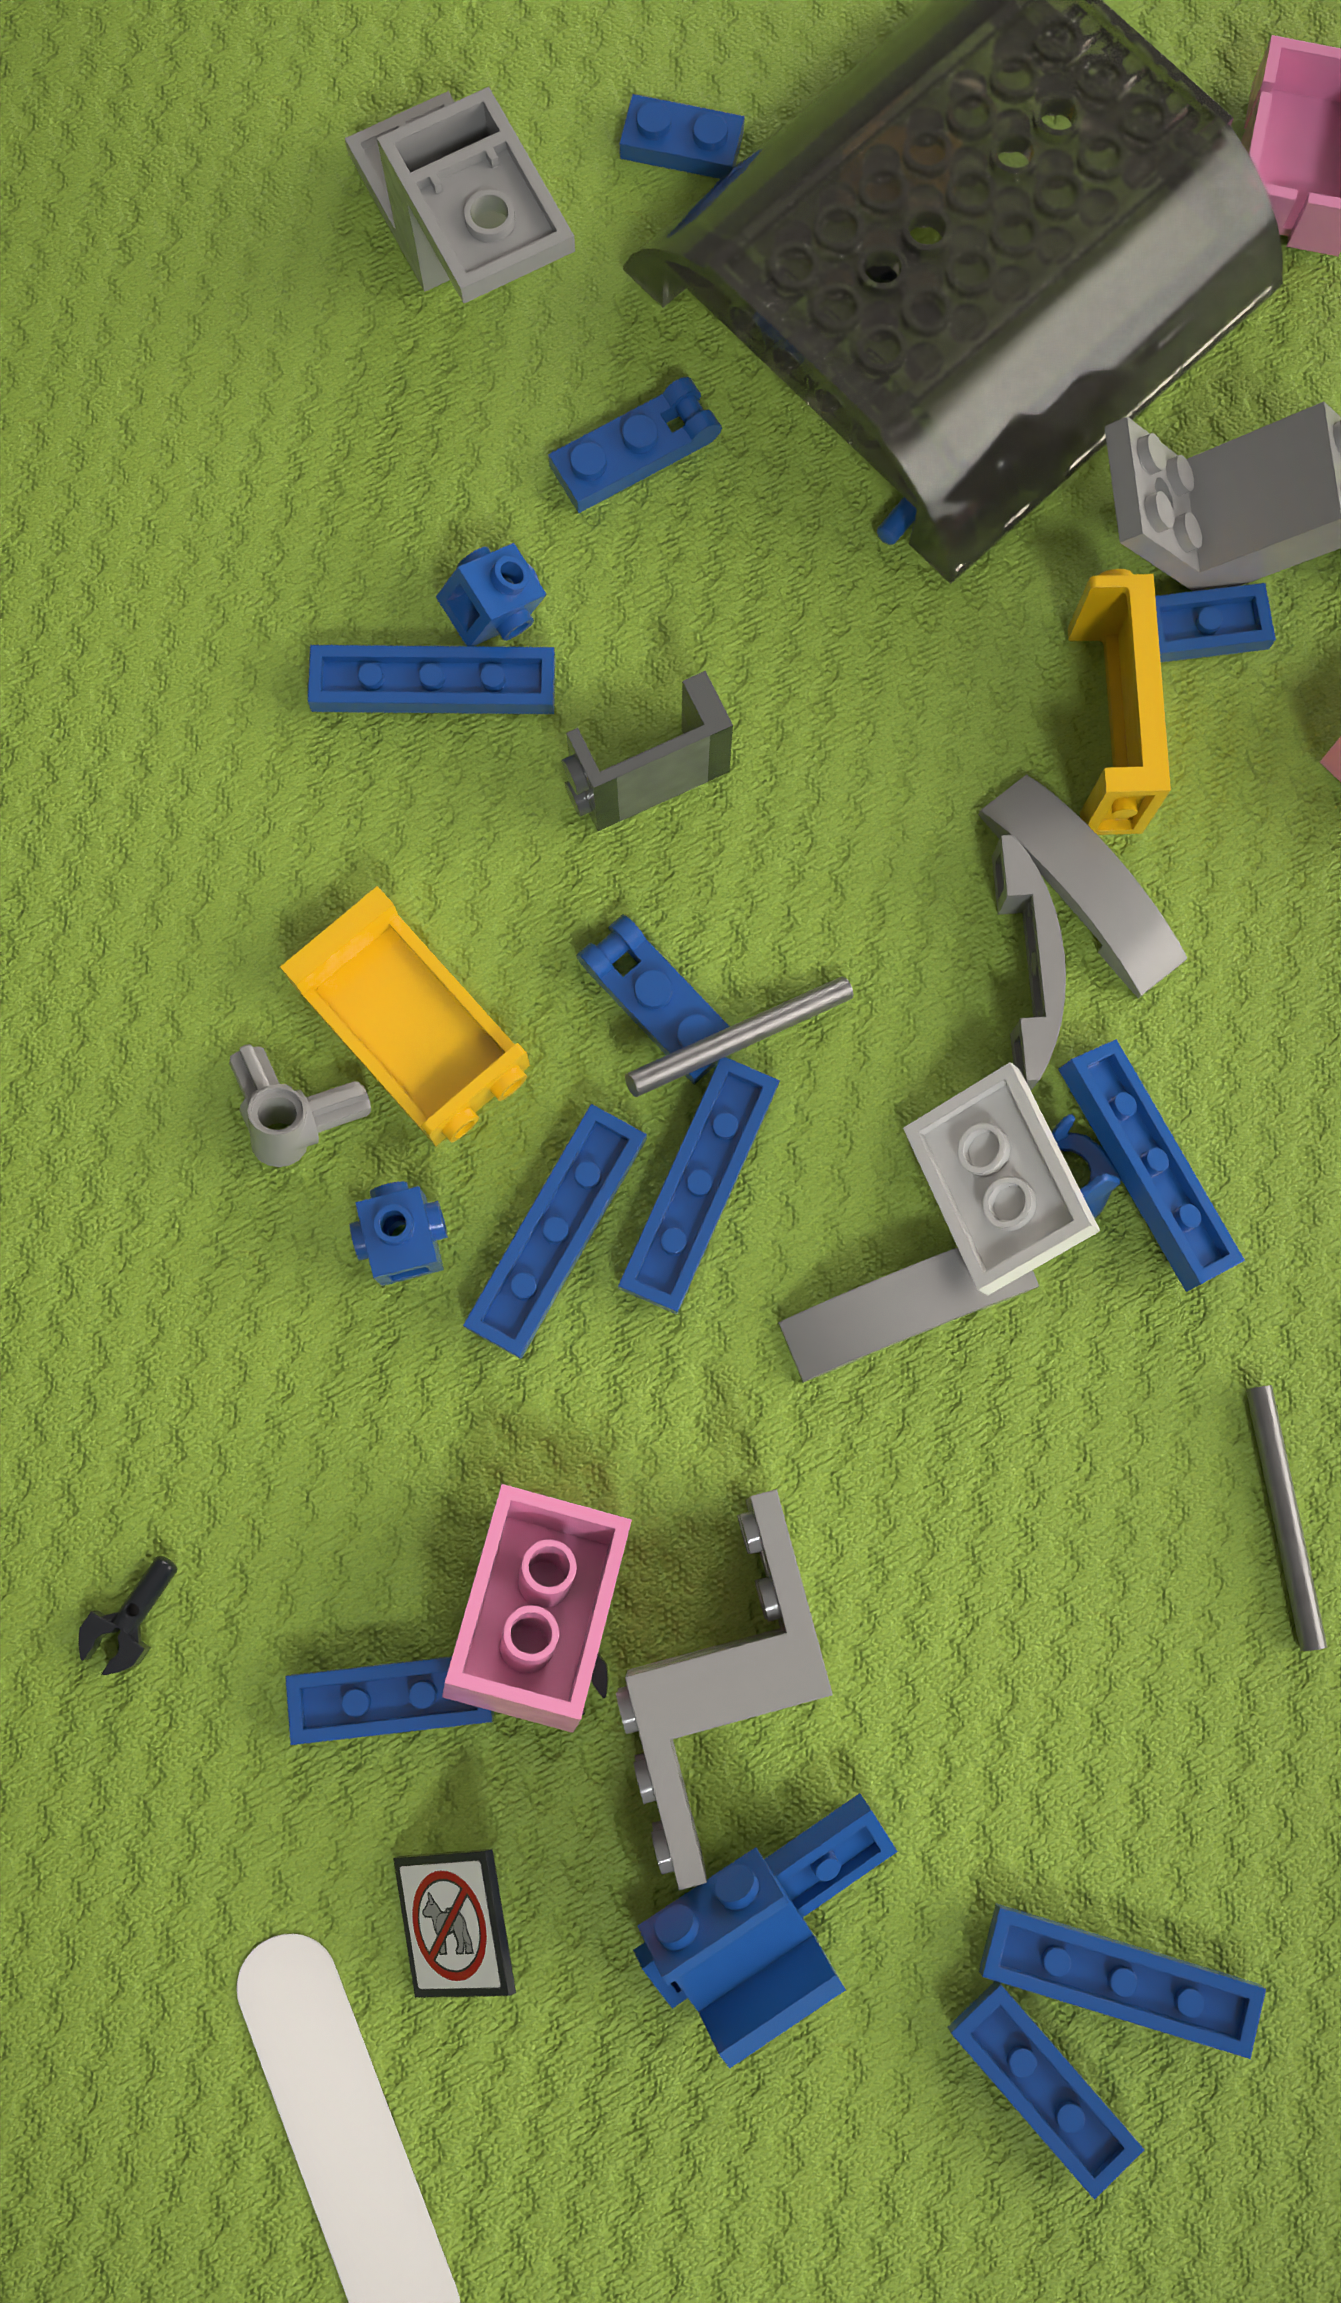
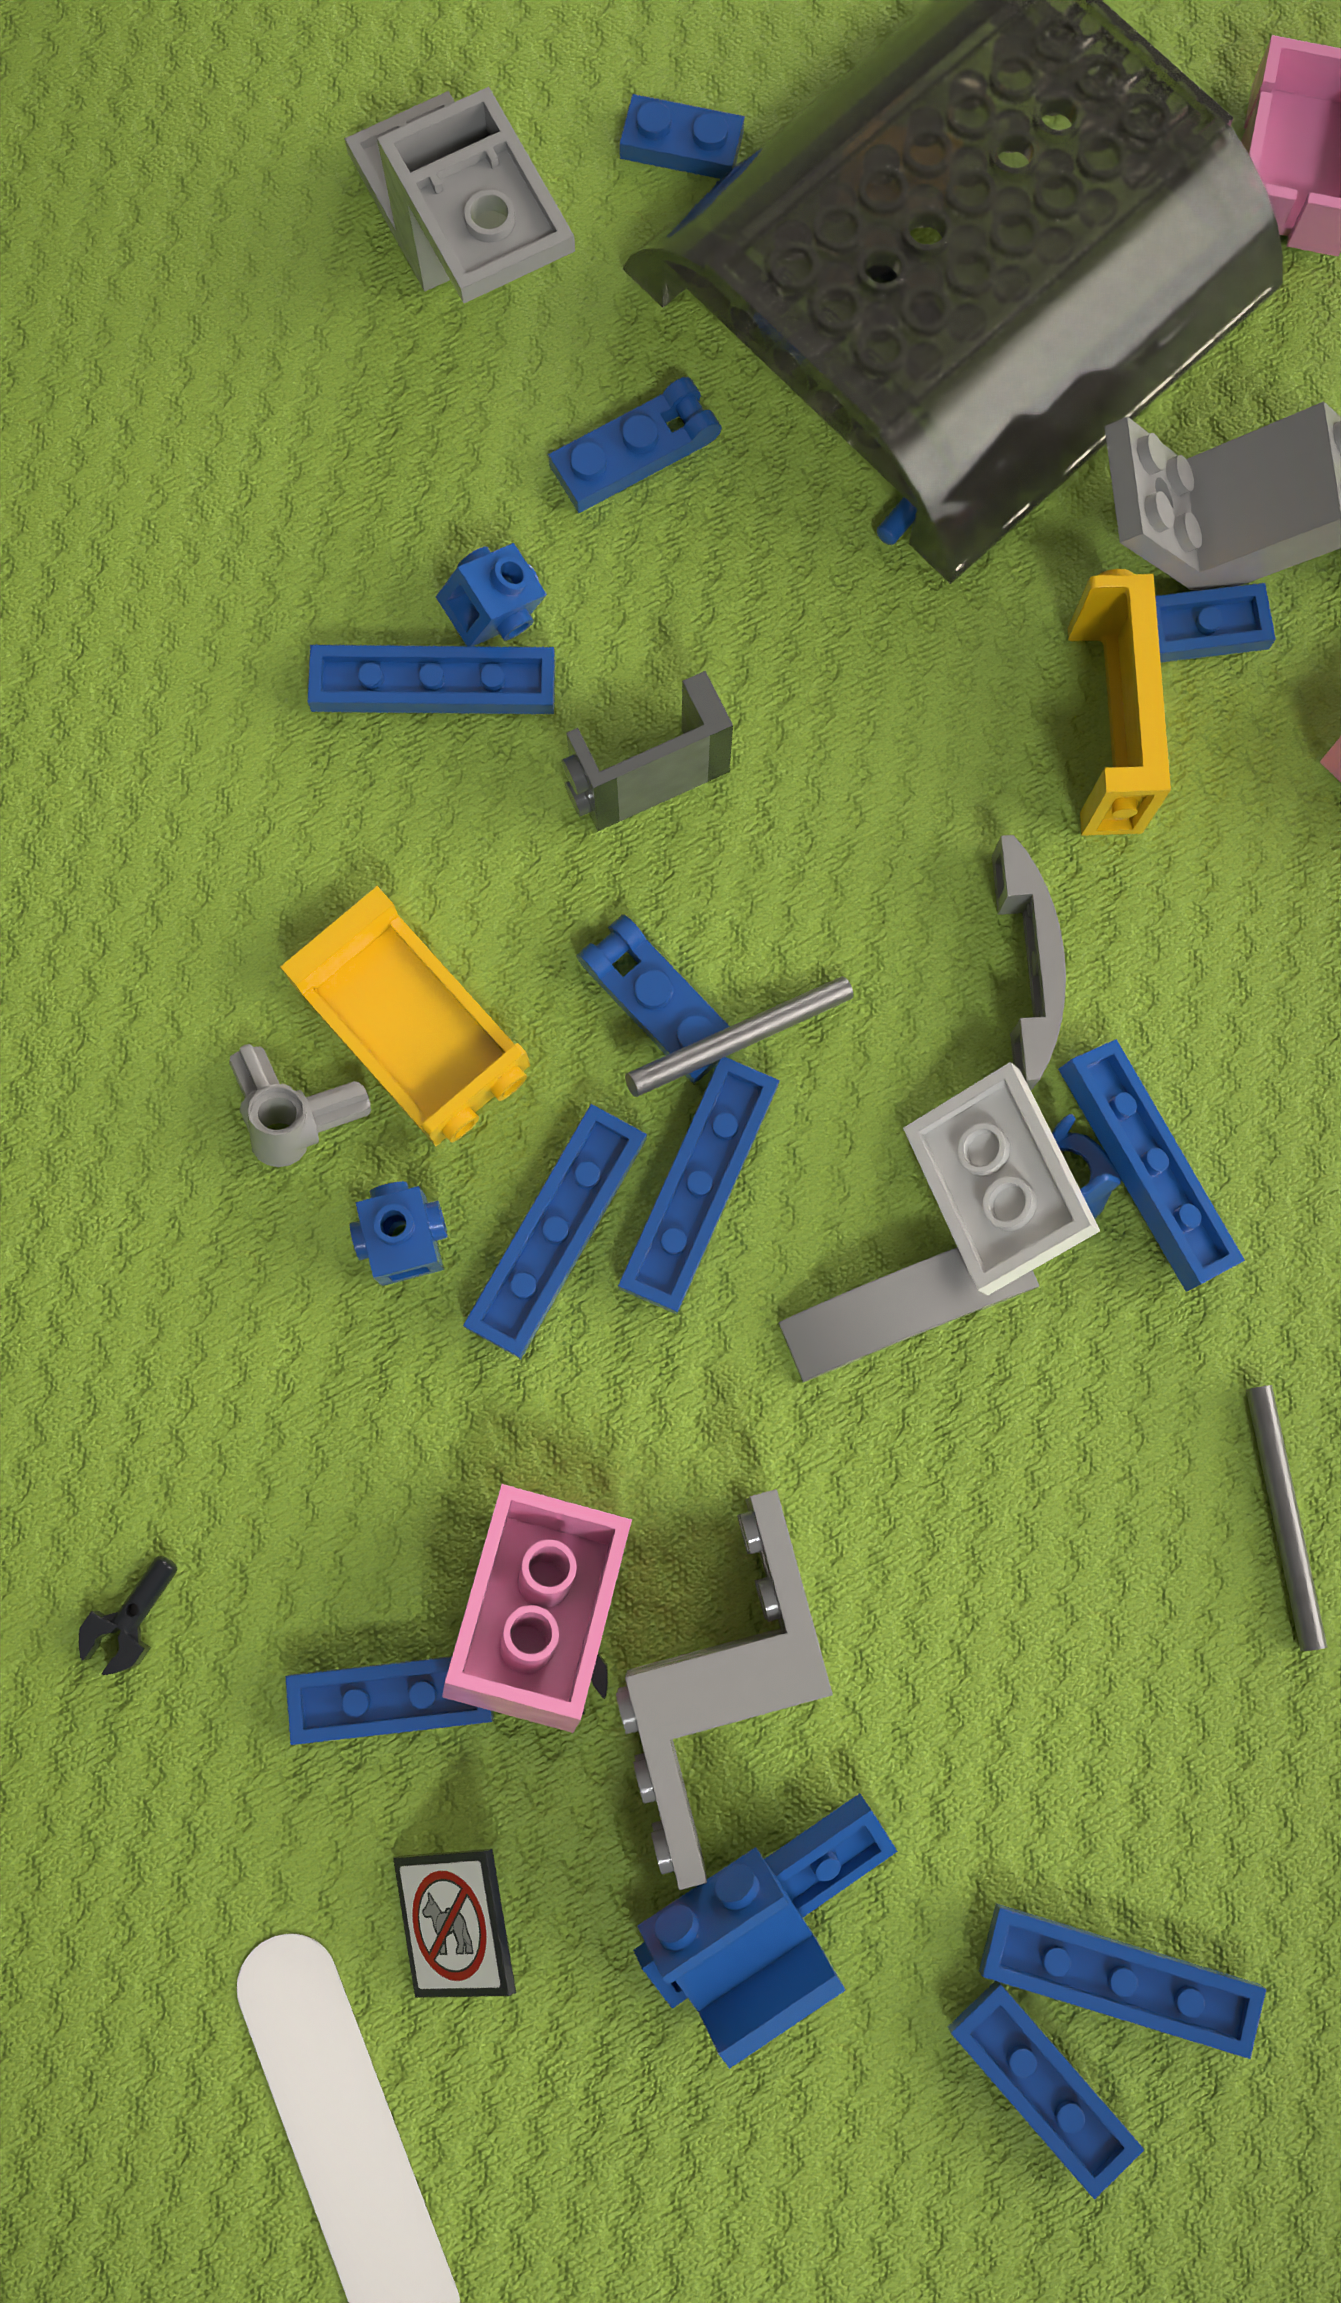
light grey slope [978,774,1187,999] -> none

